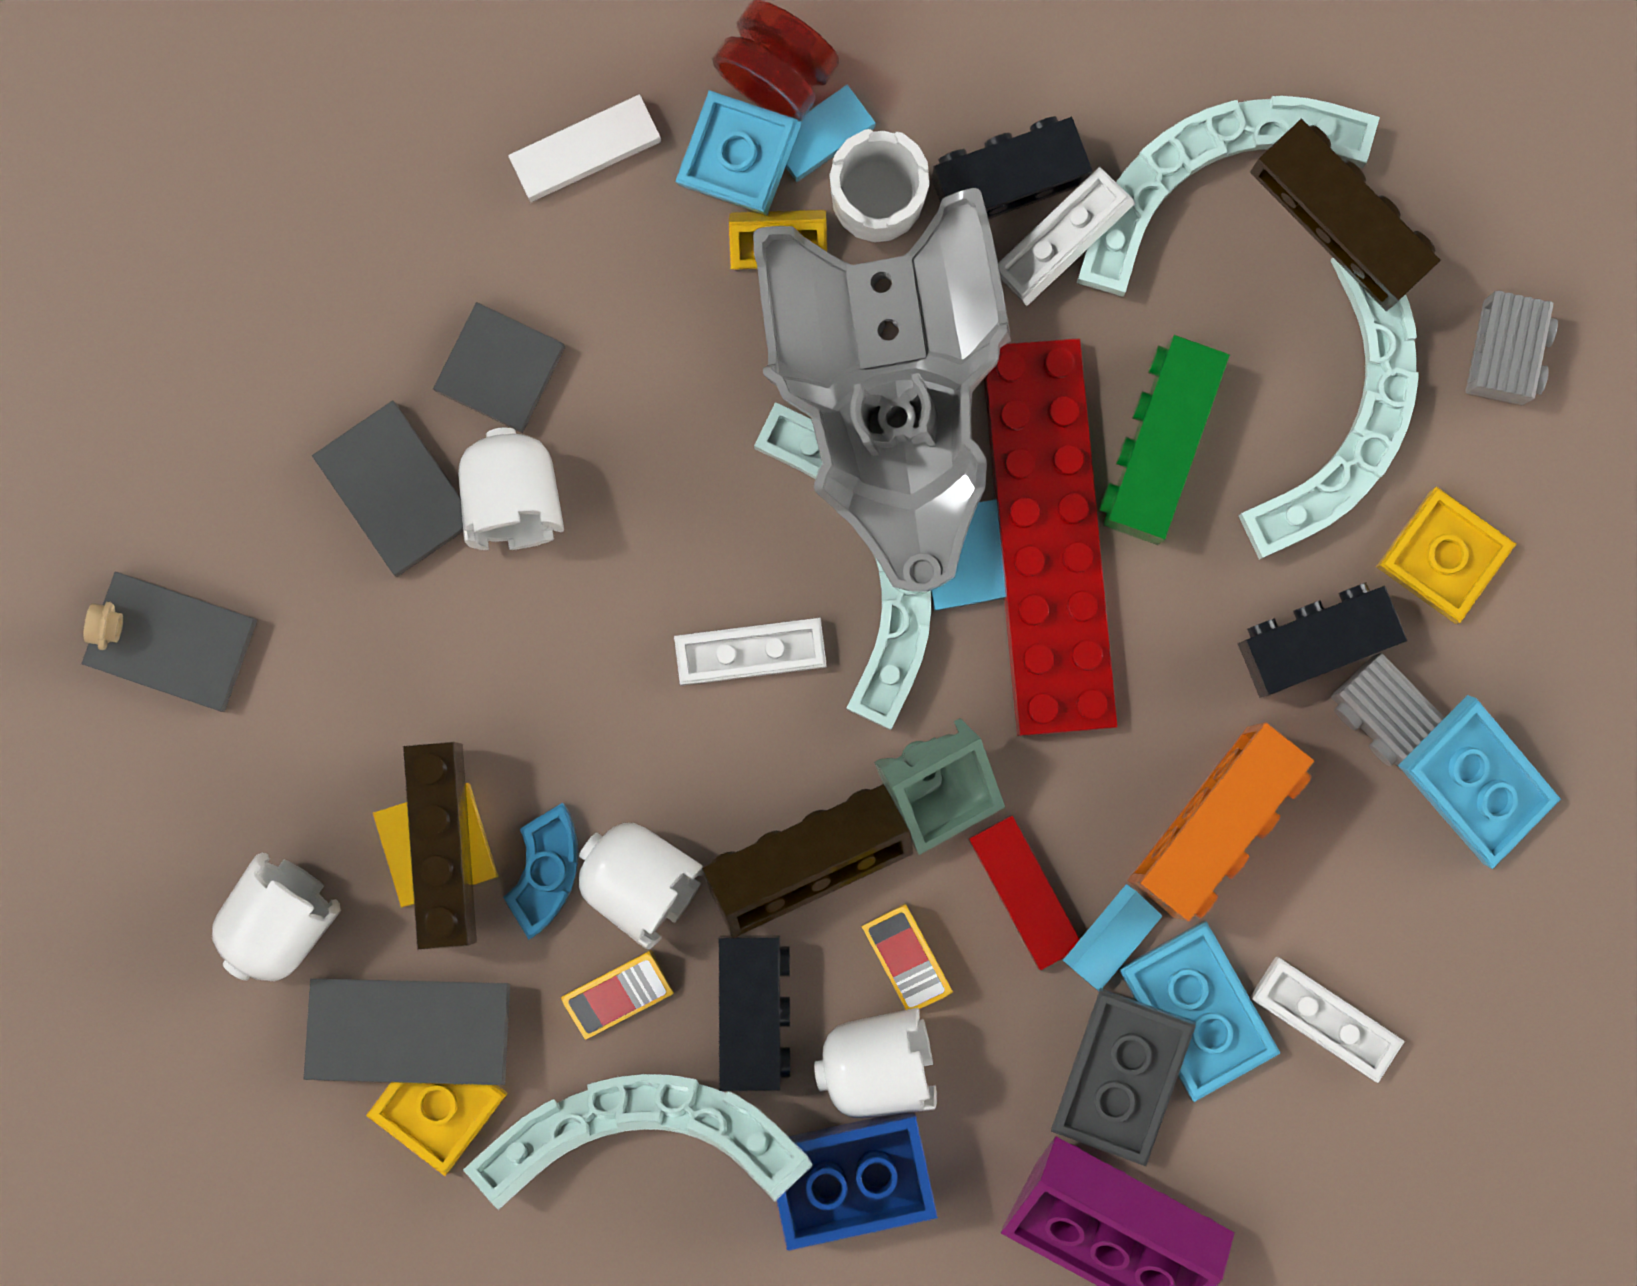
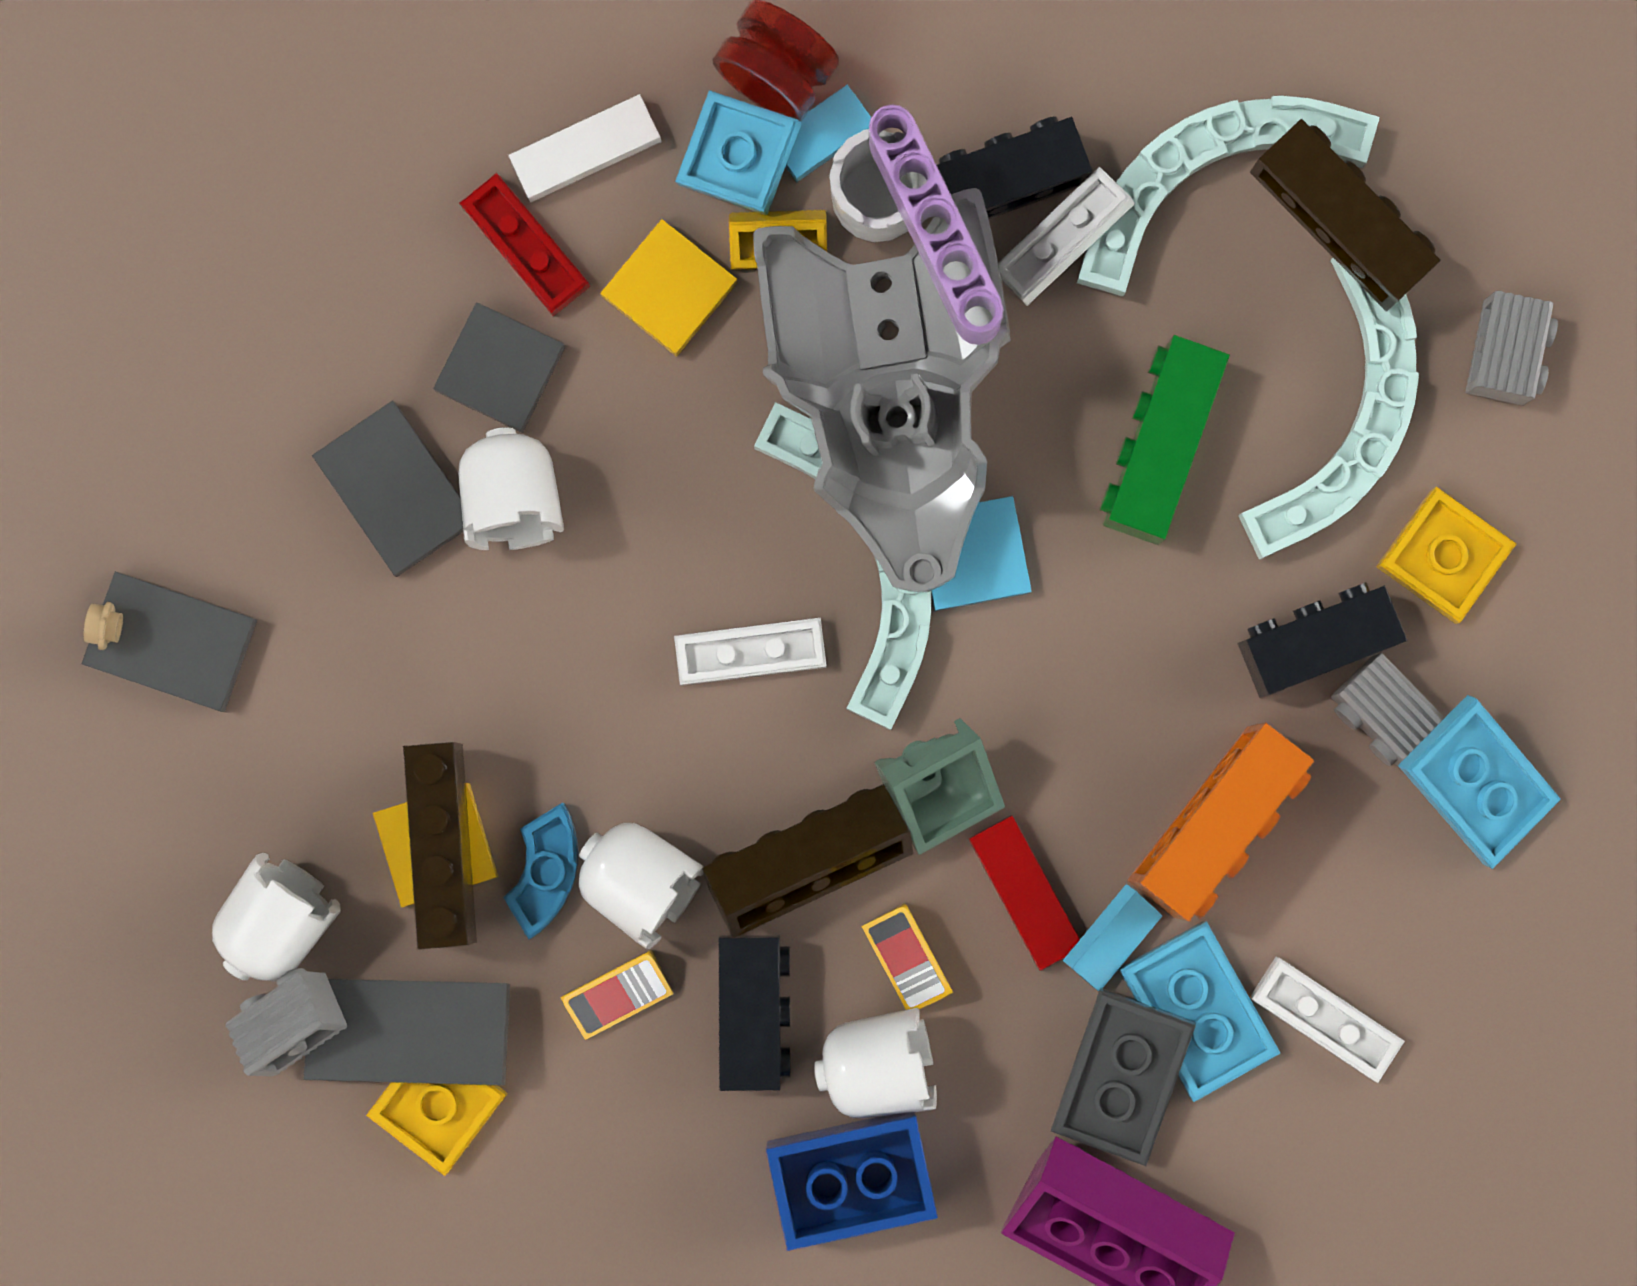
light aqua plate [463,1074,812,1210] -> none
red plate [984,338,1118,736] -> none
none -> light grey brick [225,968,347,1076]
none -> red tile [459,173,590,317]
none -> yellow tile [600,219,738,357]
none -> lavender beam [869,105,1003,345]

